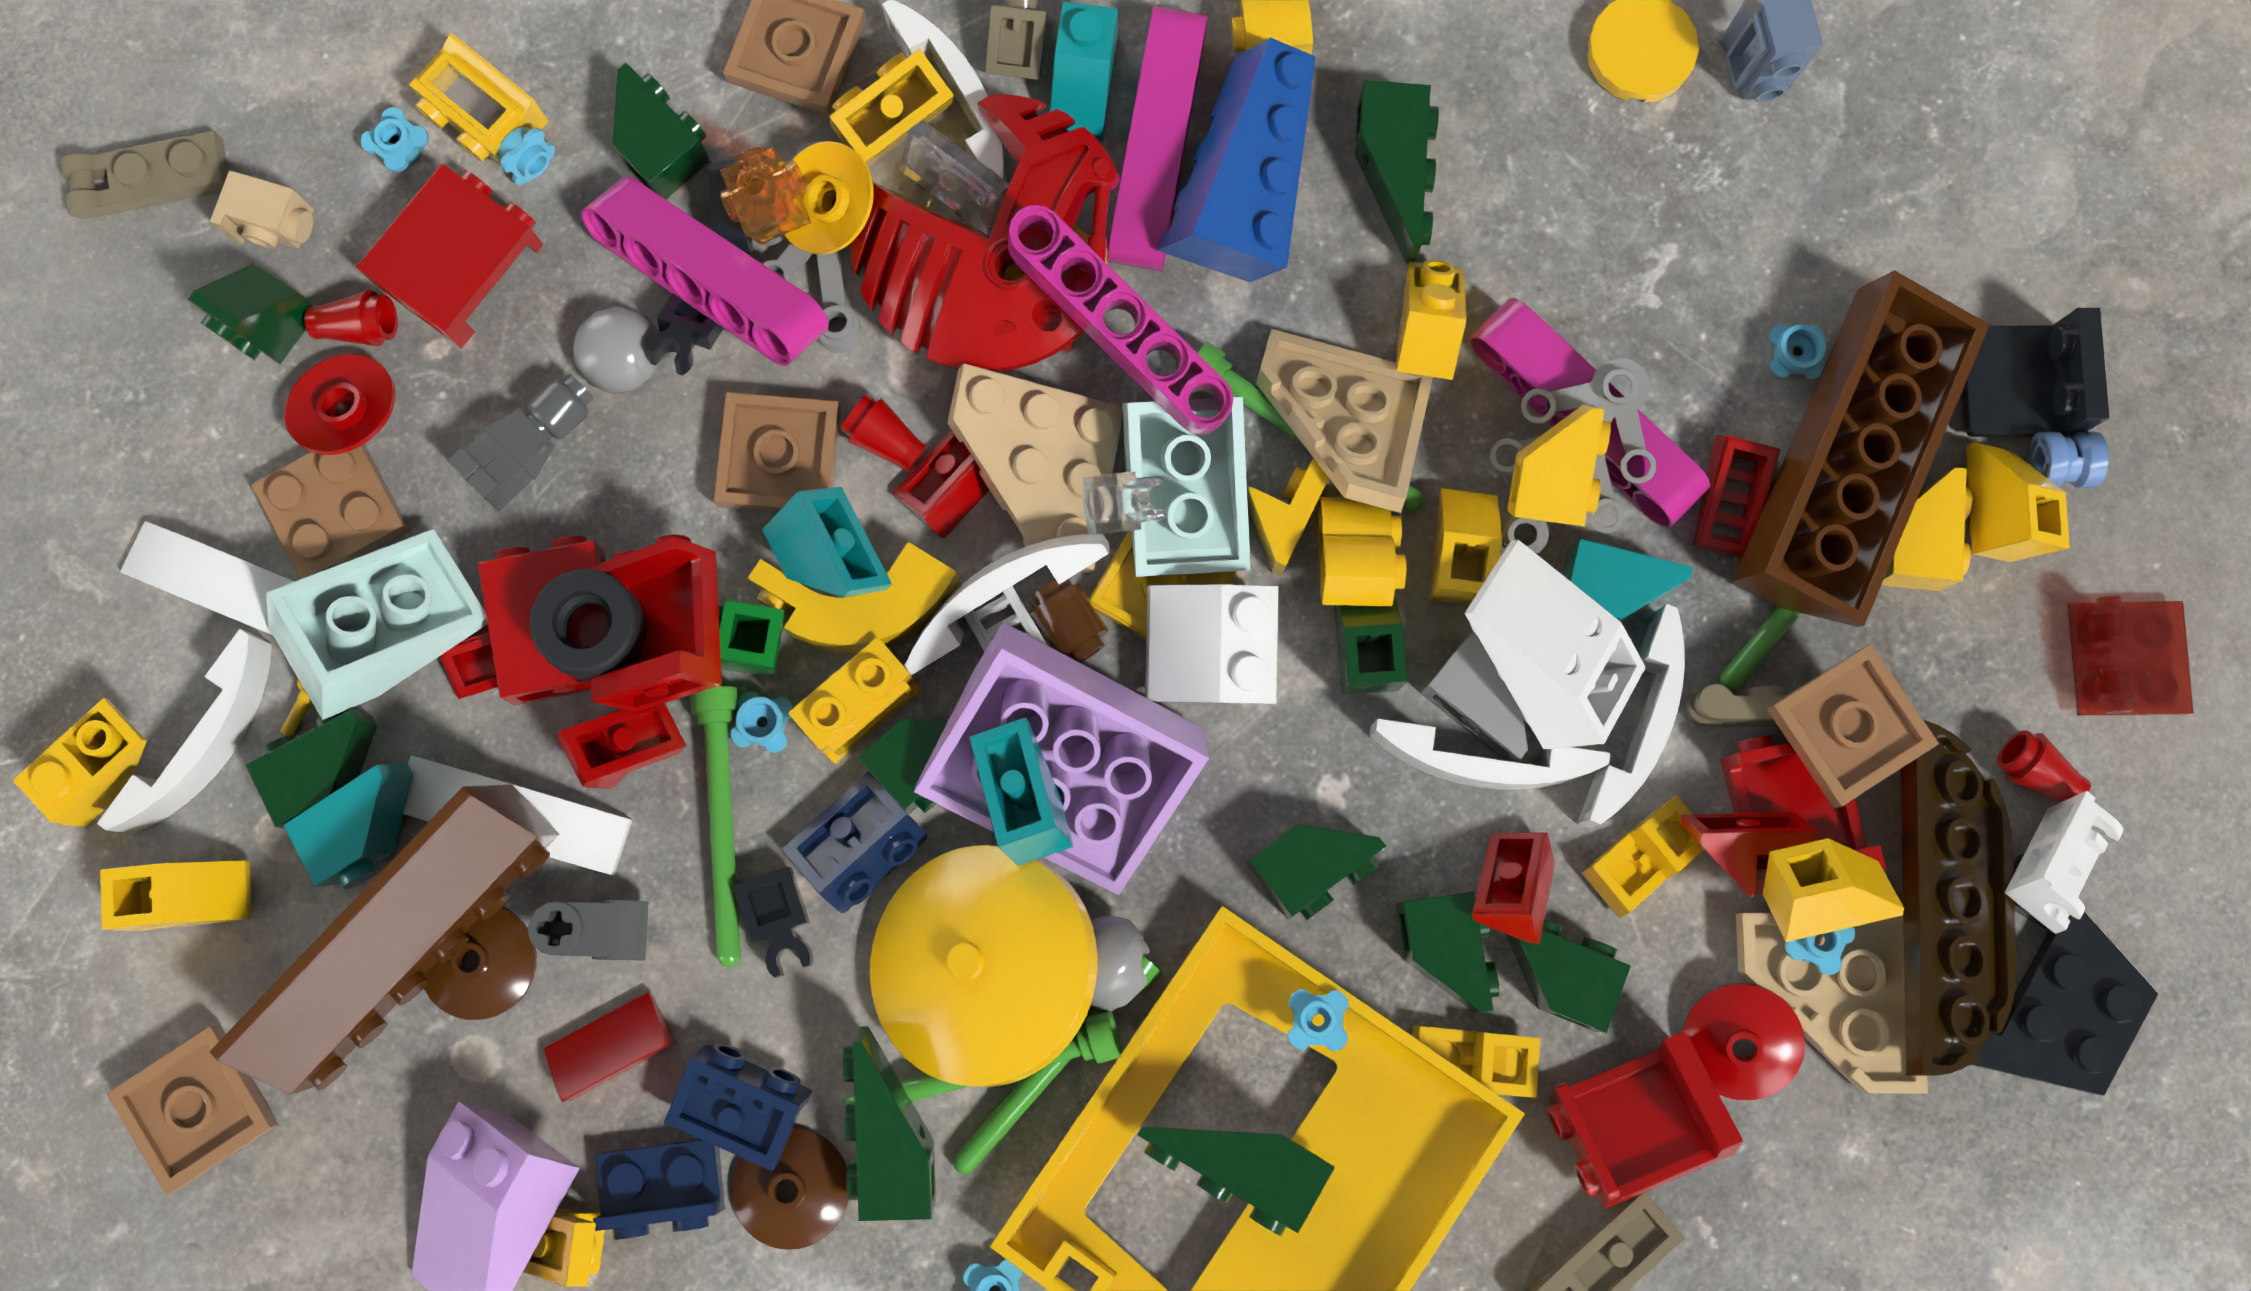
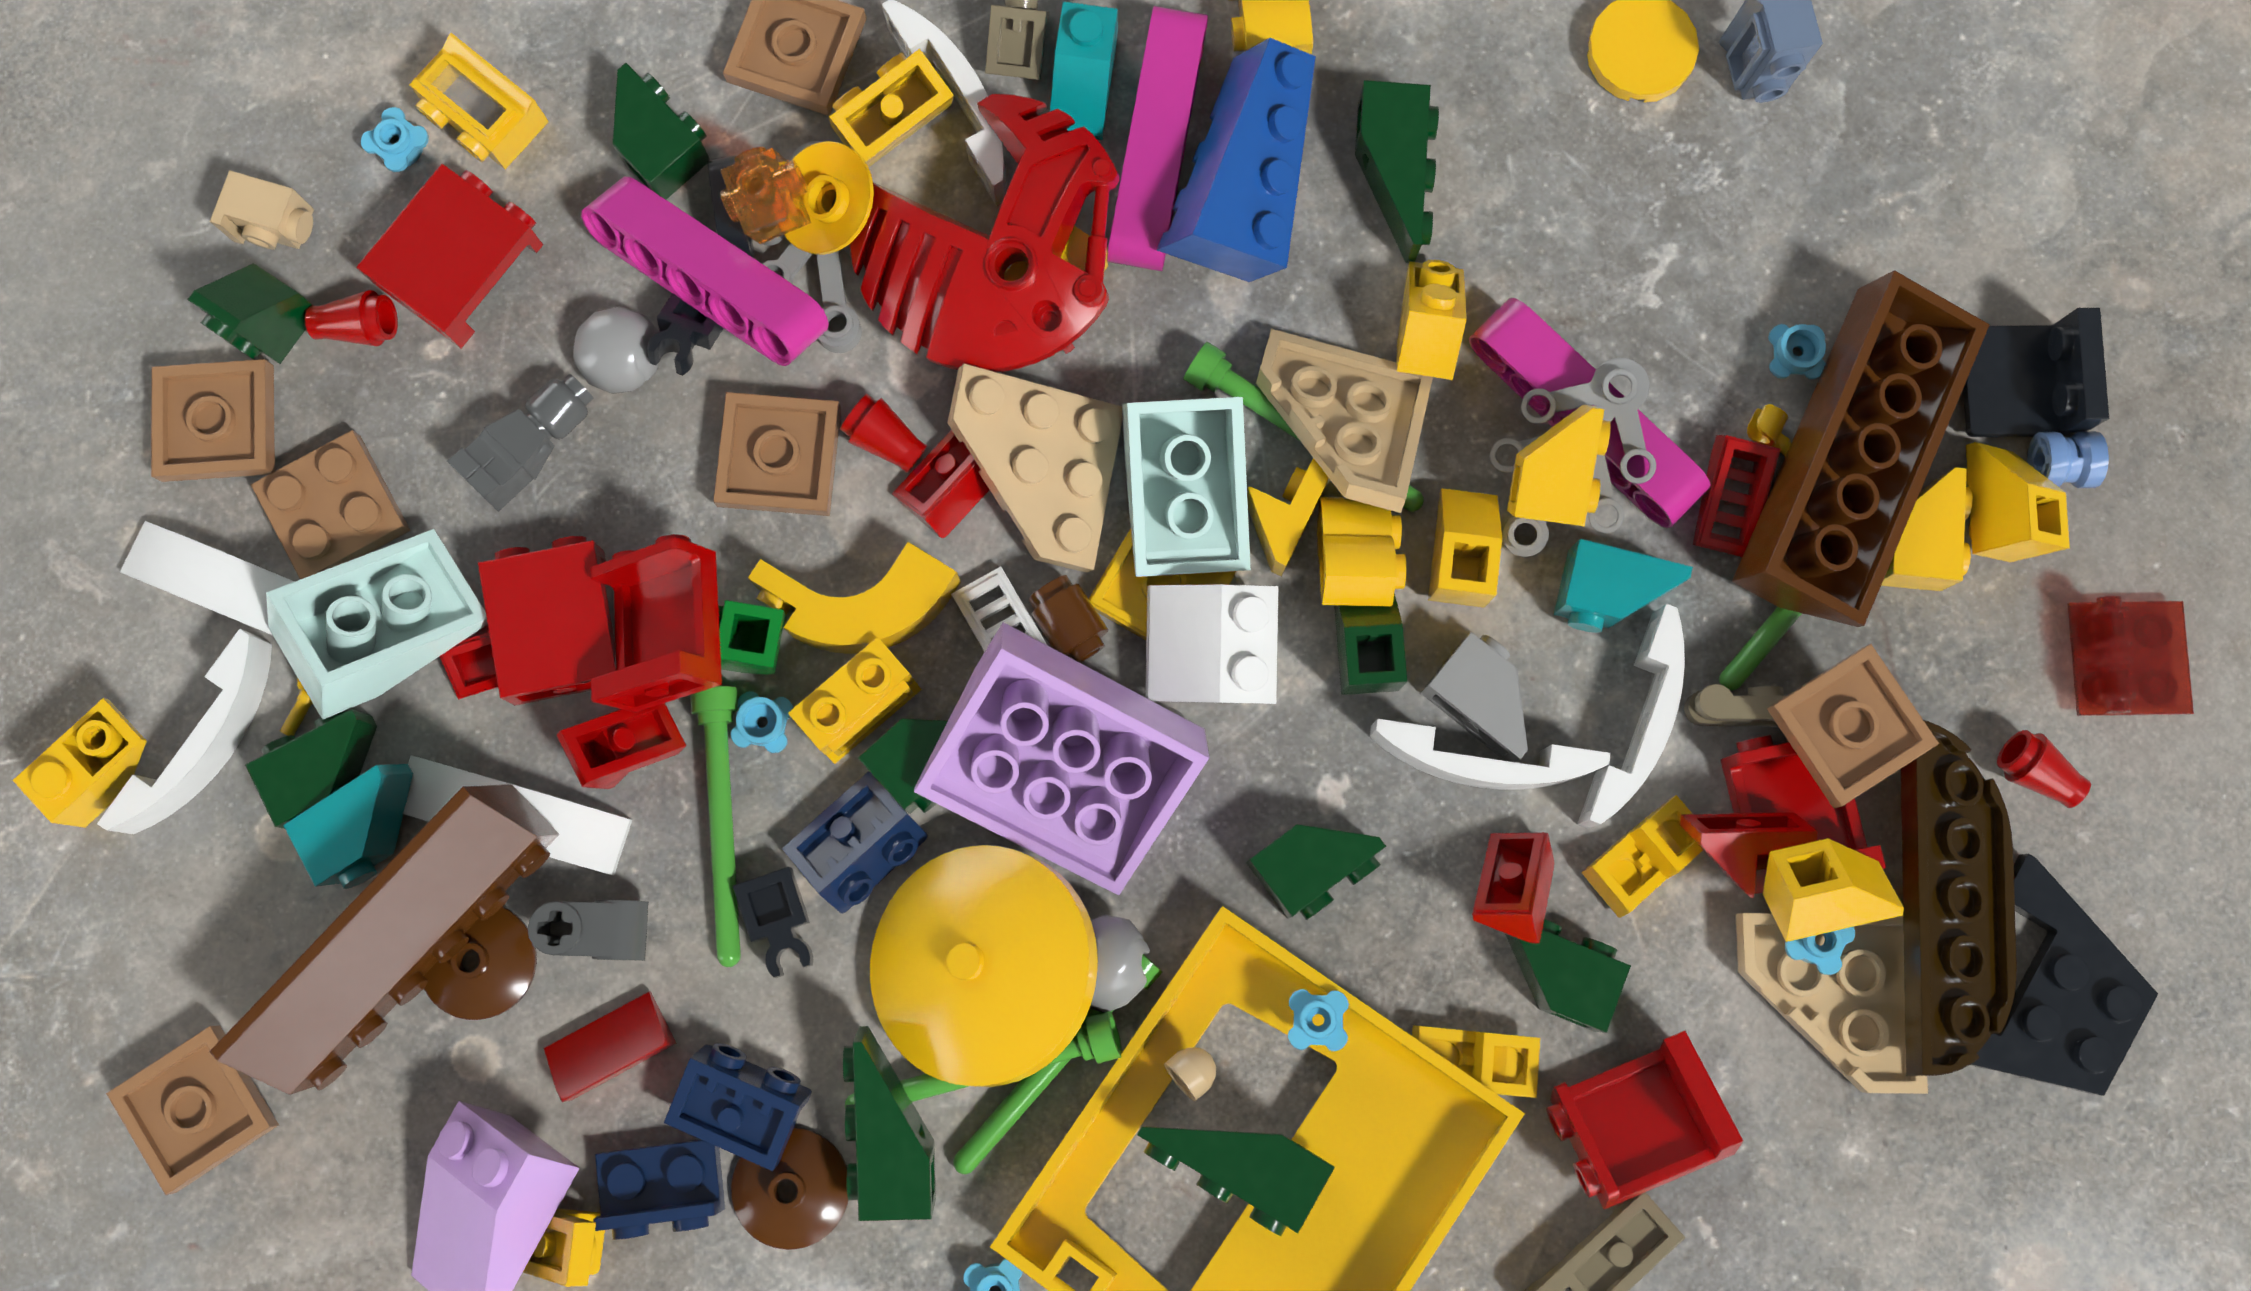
dark tan plate [61,131,228,219] -> none
yellow slope [100,860,252,931] -> none
red dish [284,354,396,455] -> none
medium azure plate [498,127,555,185] -> none
black tyre [530,569,646,681] -> none
teal slope [762,487,892,597] -> none
clear plate [898,120,1010,236] -> none
white slope [905,534,1109,675] -> none
teal slope [969,717,1074,866] -> none
dark pink beam [1008,205,1234,435] -> none
clear plate [1082,472,1166,534] -> none
dark green slope [1396,892,1499,1012] -> none
white slope [1464,540,1646,749] -> none
red dish [1683,983,1805,1101] -> none
white hinge [2005,791,2123,934] -> none
none -> medium nougat plate [151,359,275,482]
none -> tan hinge [1164,1047,1216,1101]
none -> yellow hand [1747,404,1791,457]

